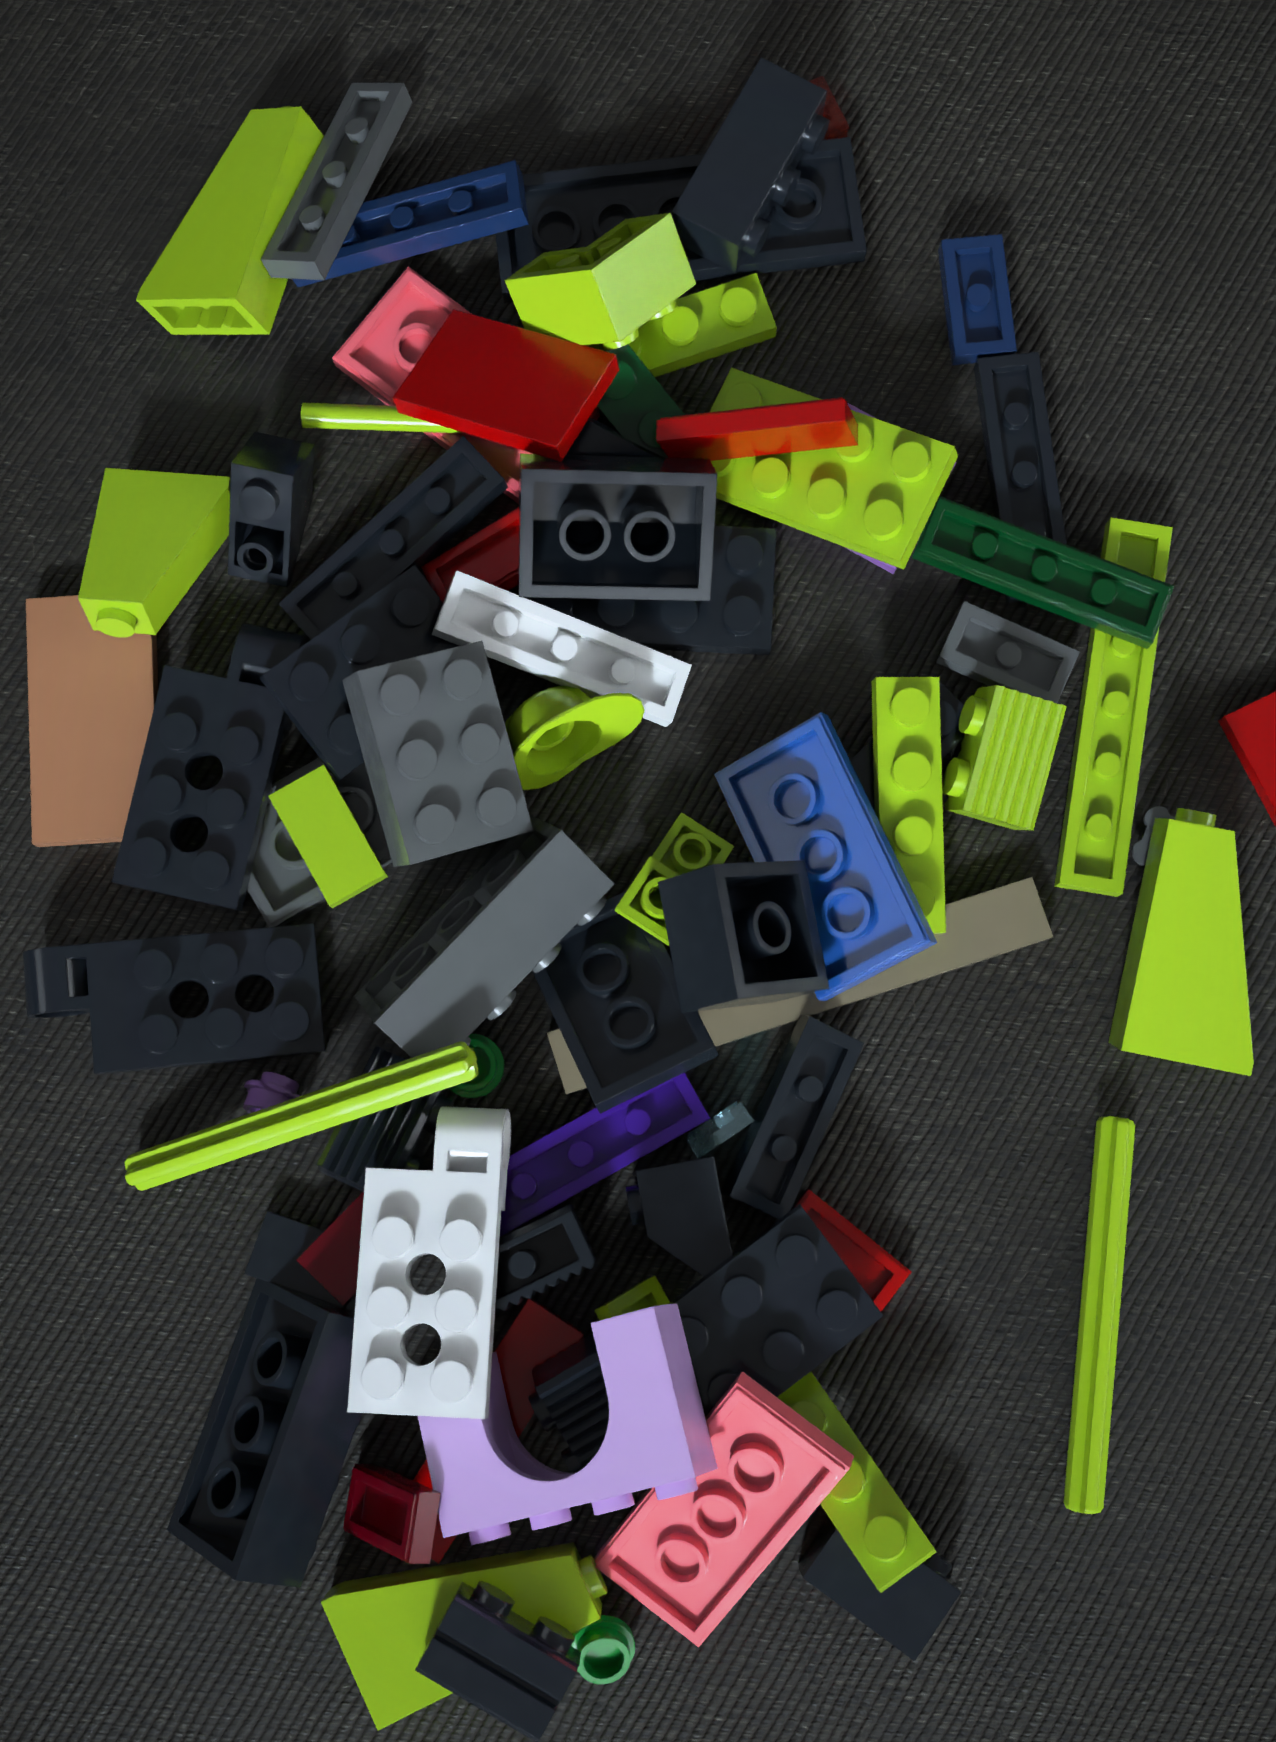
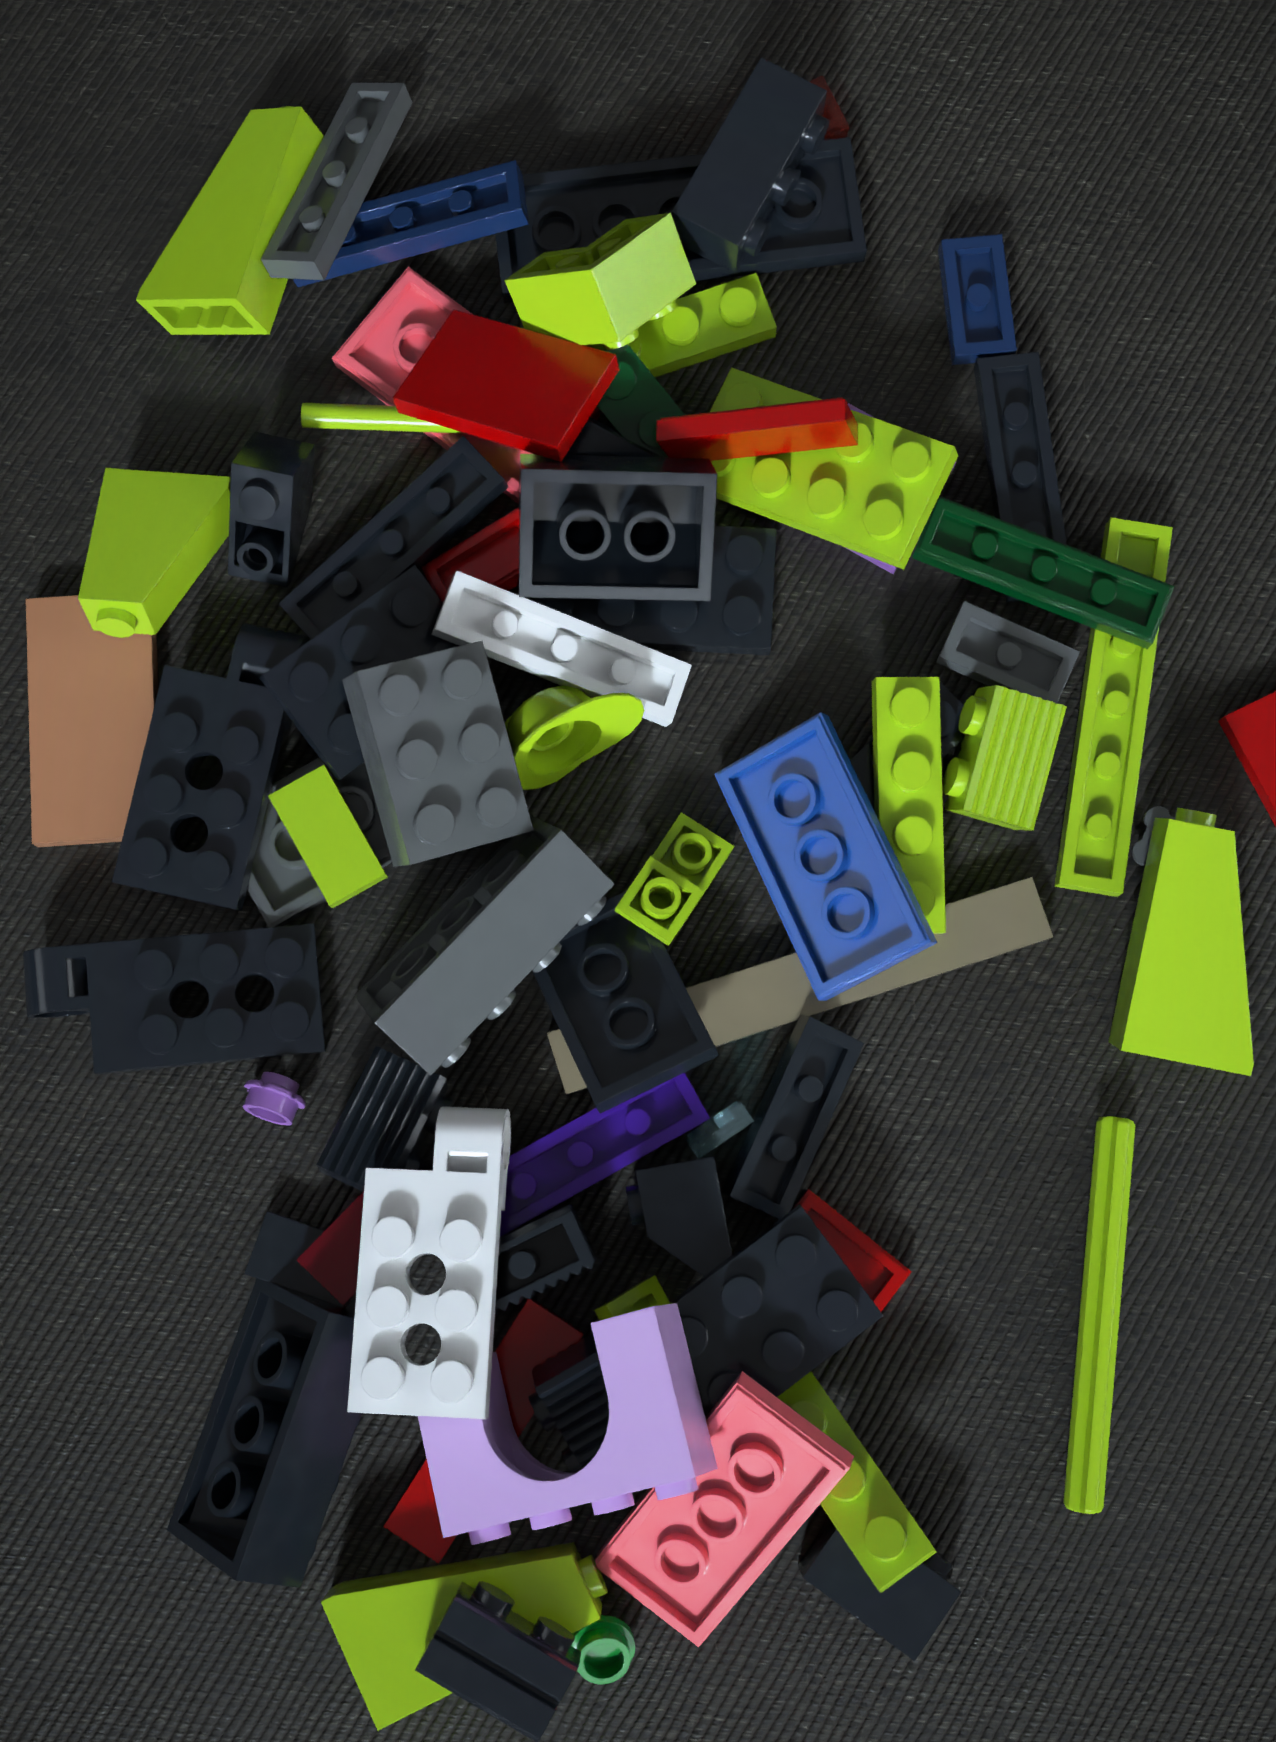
lime axle [124,1041,478,1191] -> none
dark red tile [343,1463,441,1564] -> none
green plate [449,1034,504,1098] -> none
black brick [658,860,829,1013] -> none

